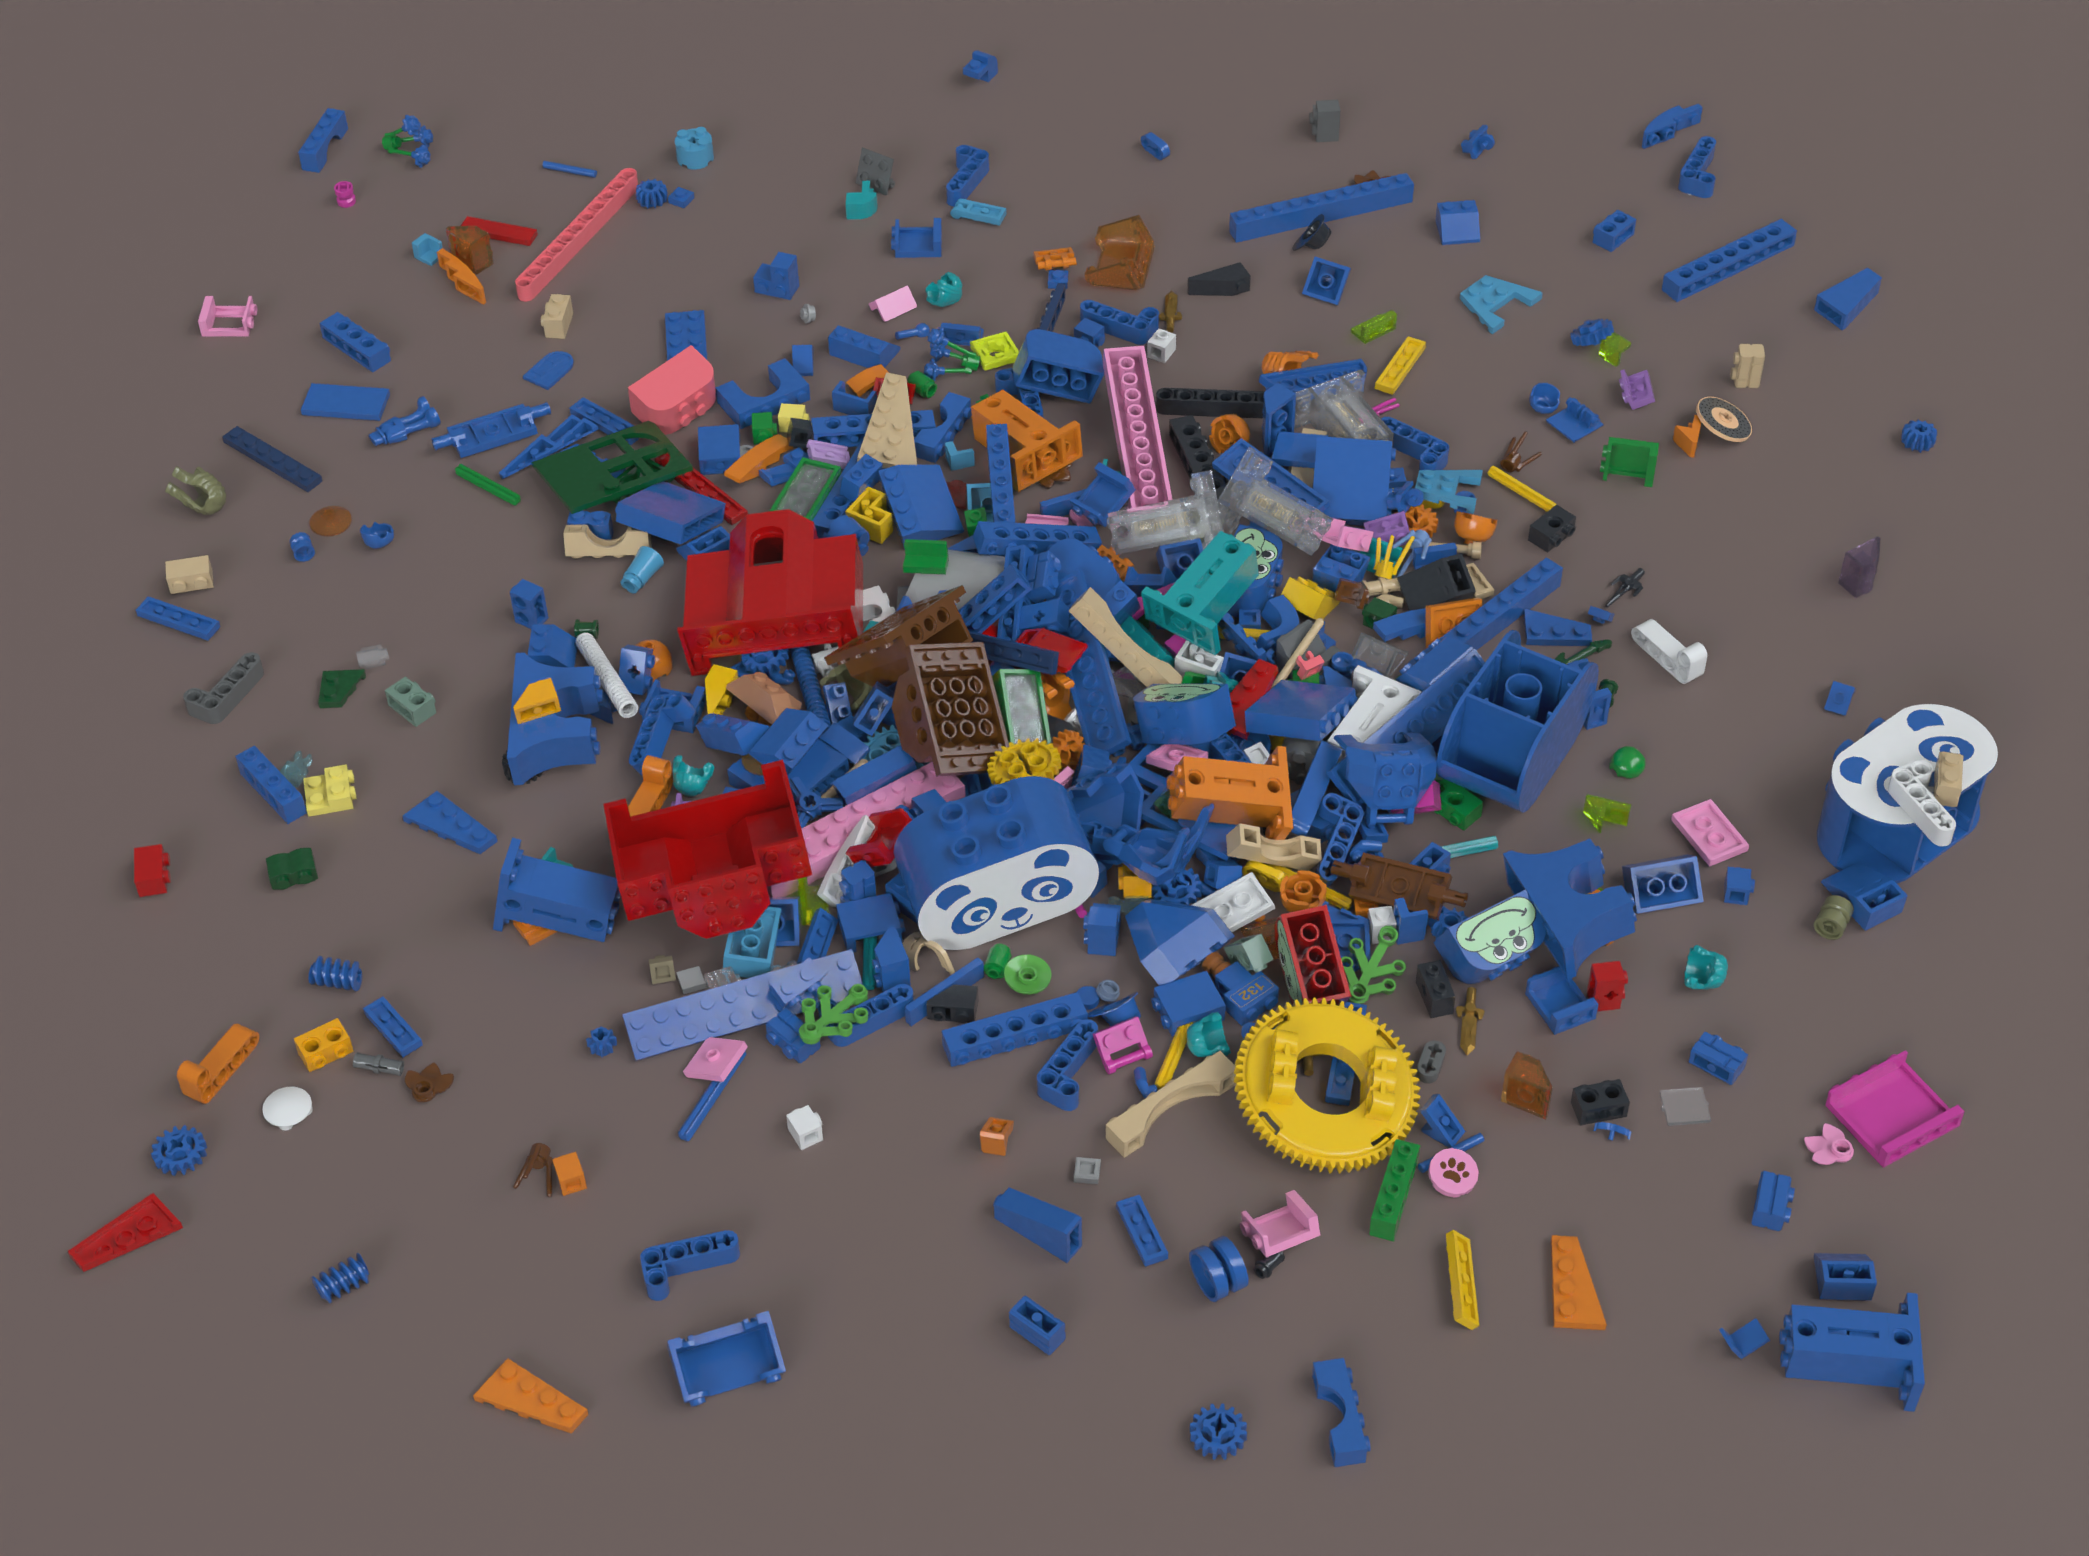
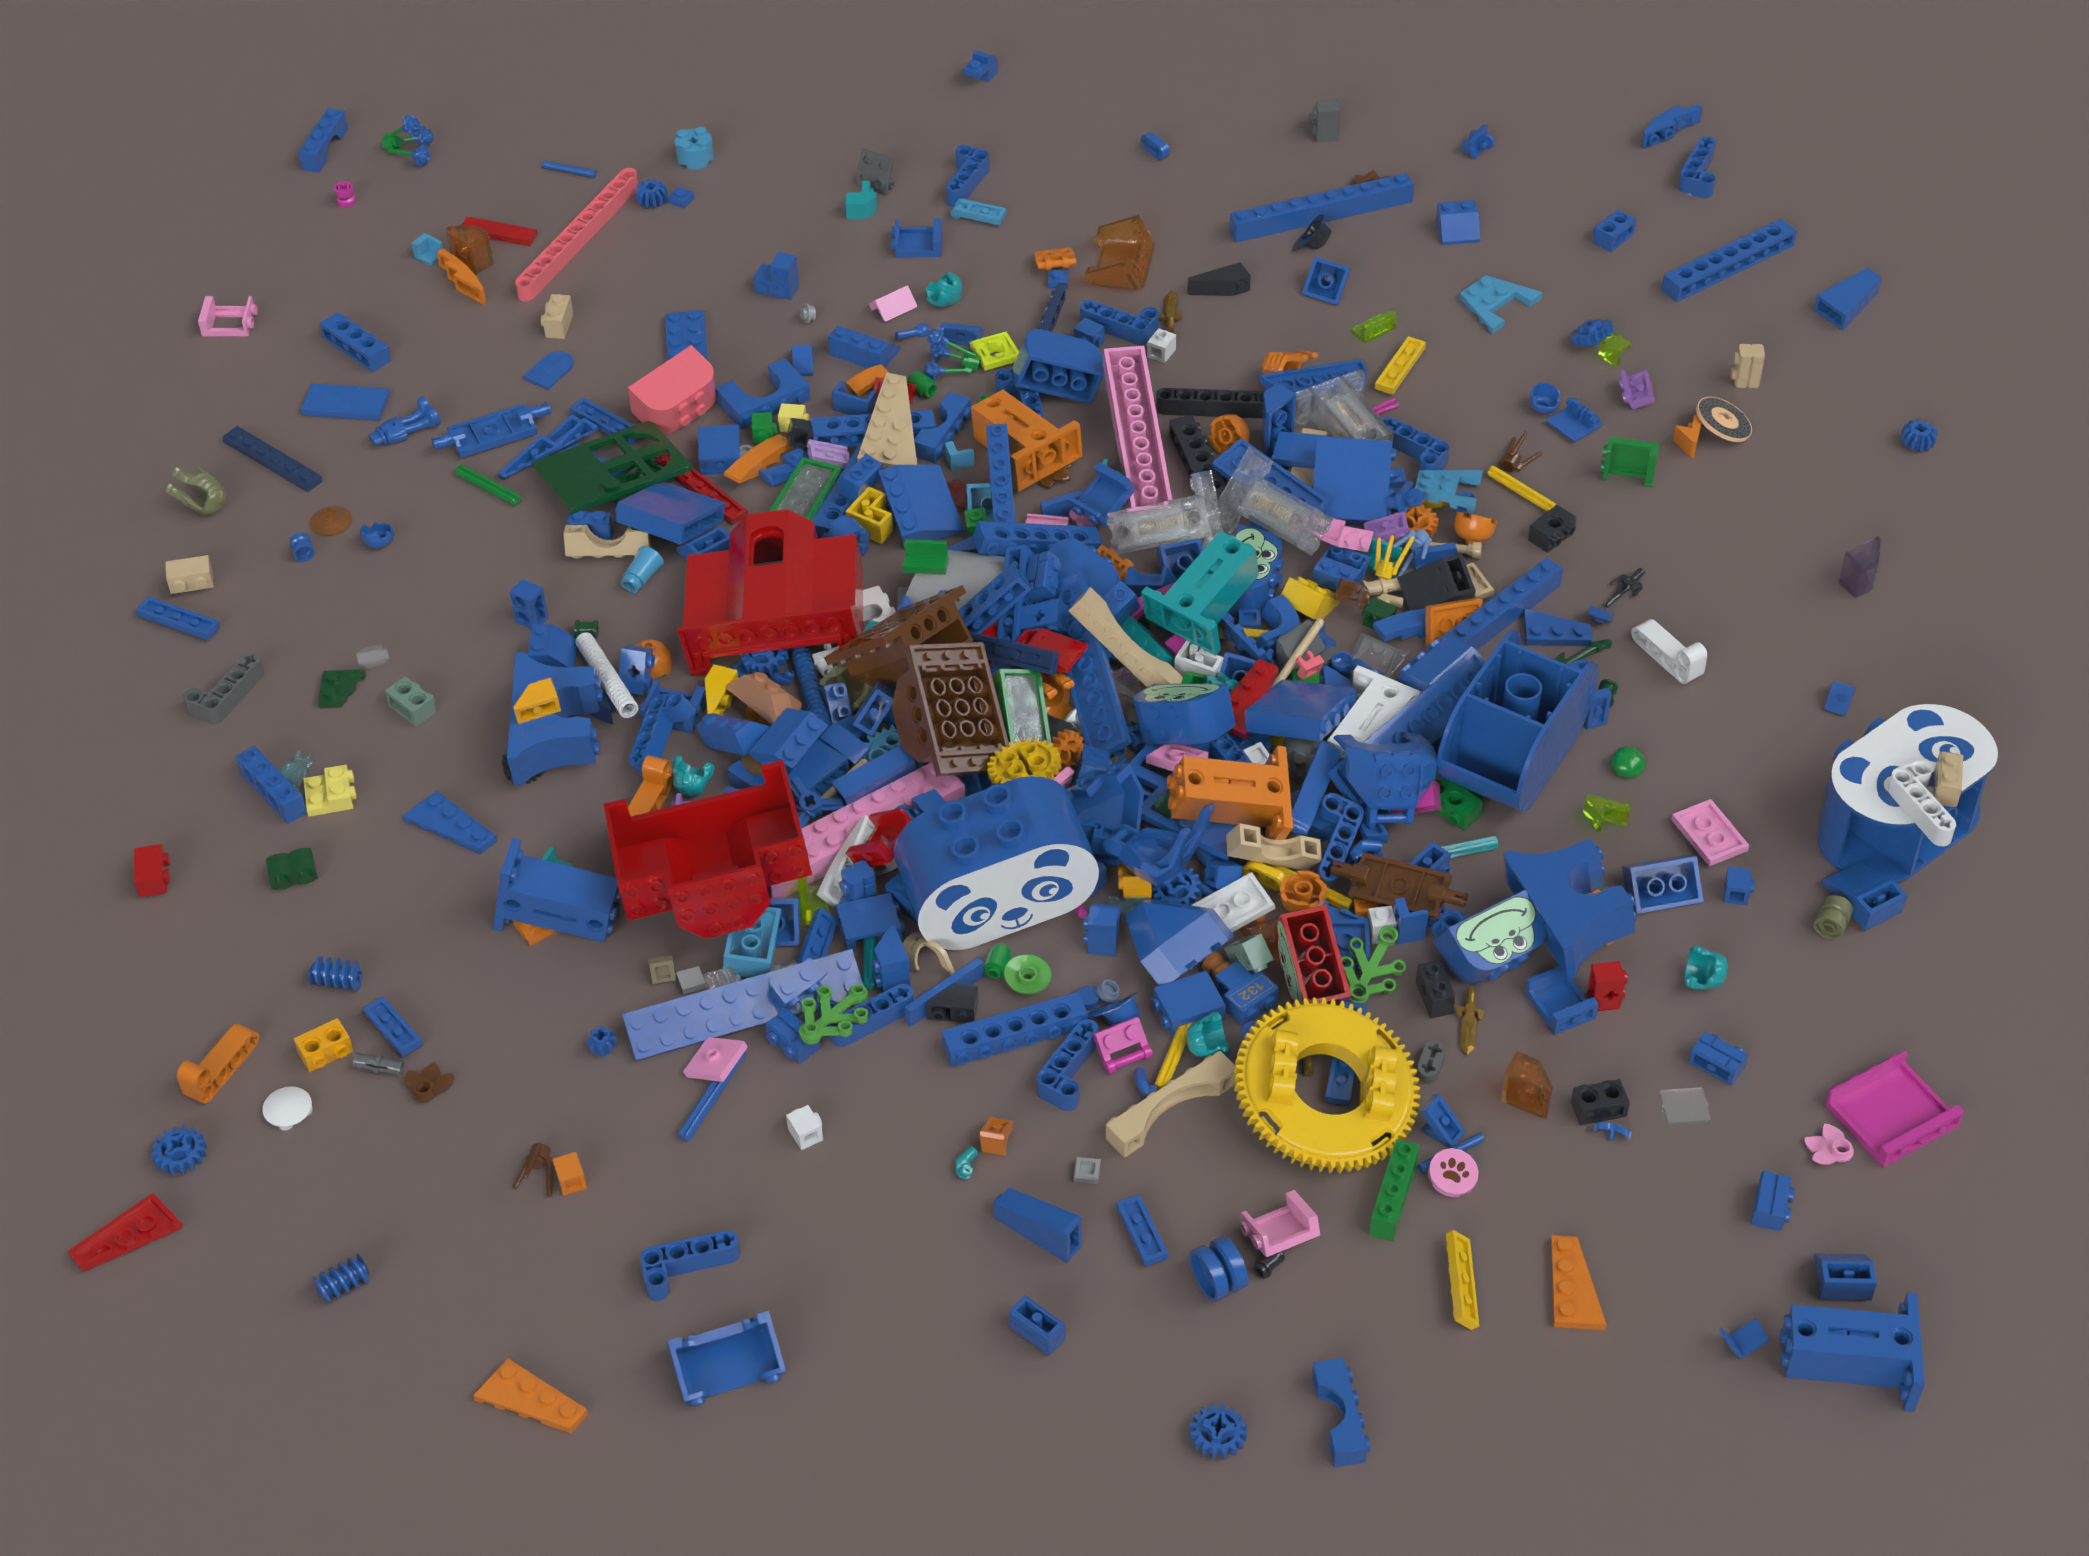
none -> teal arm [955,1146,978,1179]

